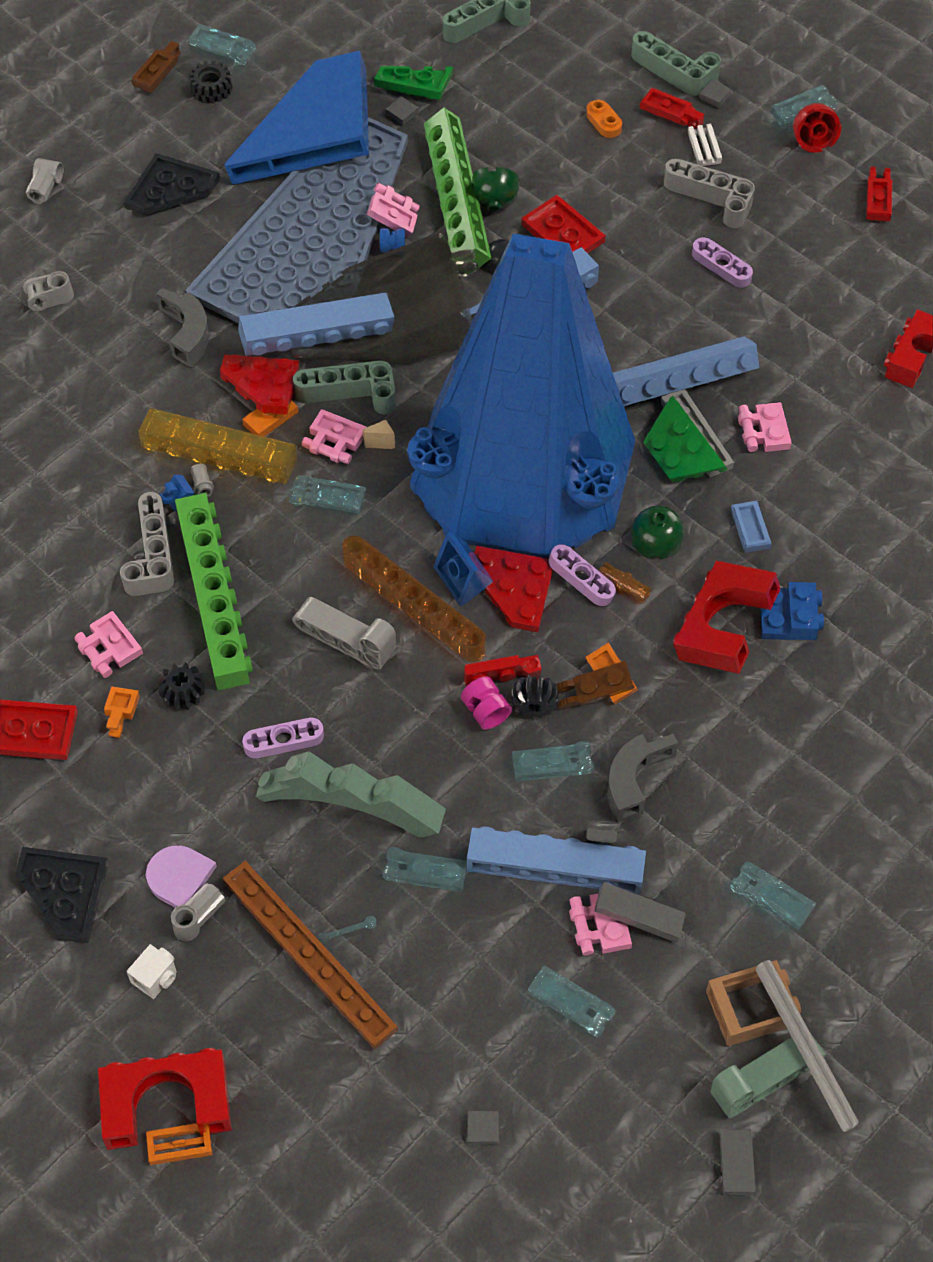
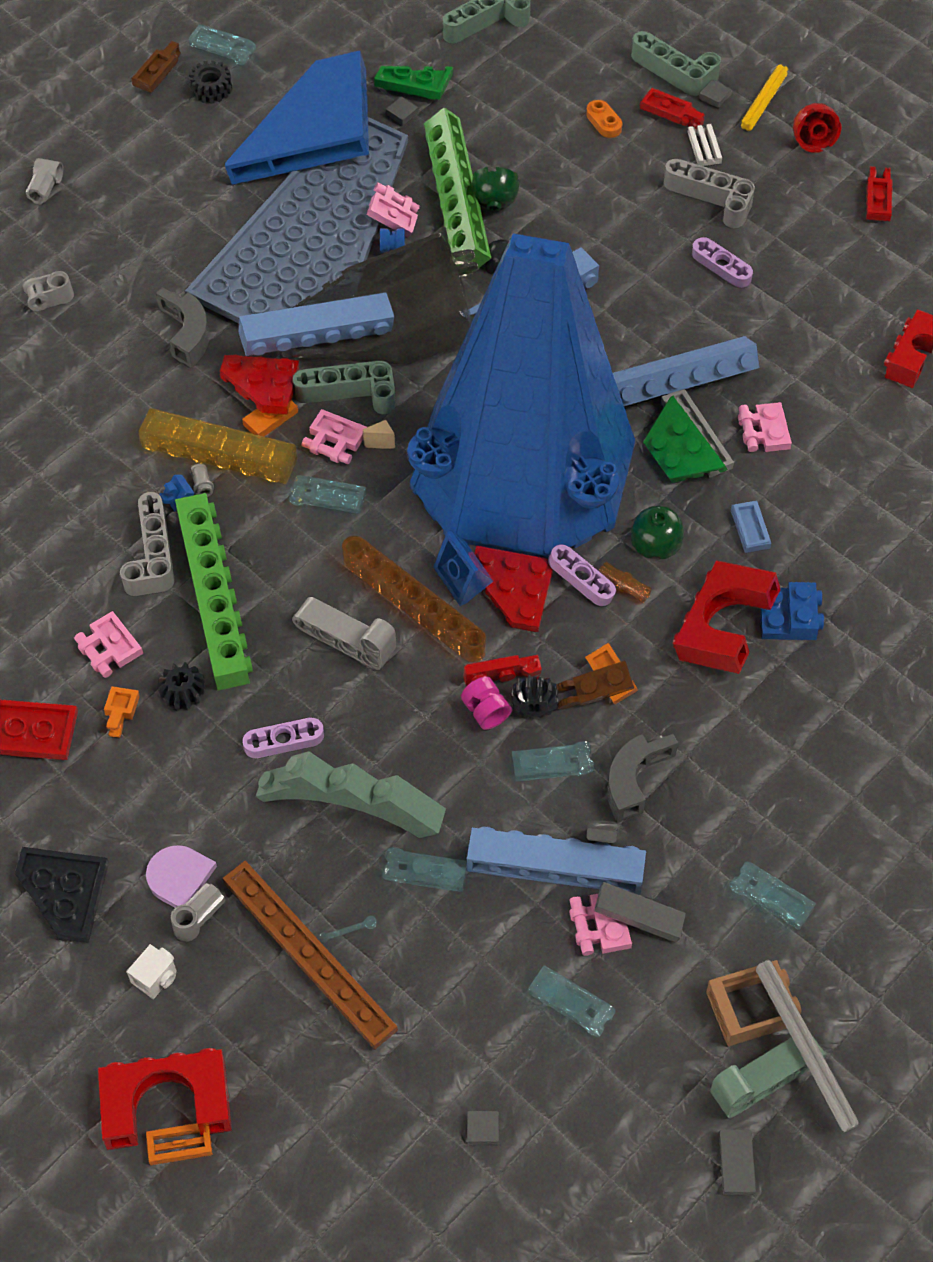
black plate [123,153,220,215] -> none
red plate [521,195,606,254] -> none
clear light blue plate [771,85,838,127] -> none
none -> yellow axle [741,64,788,131]

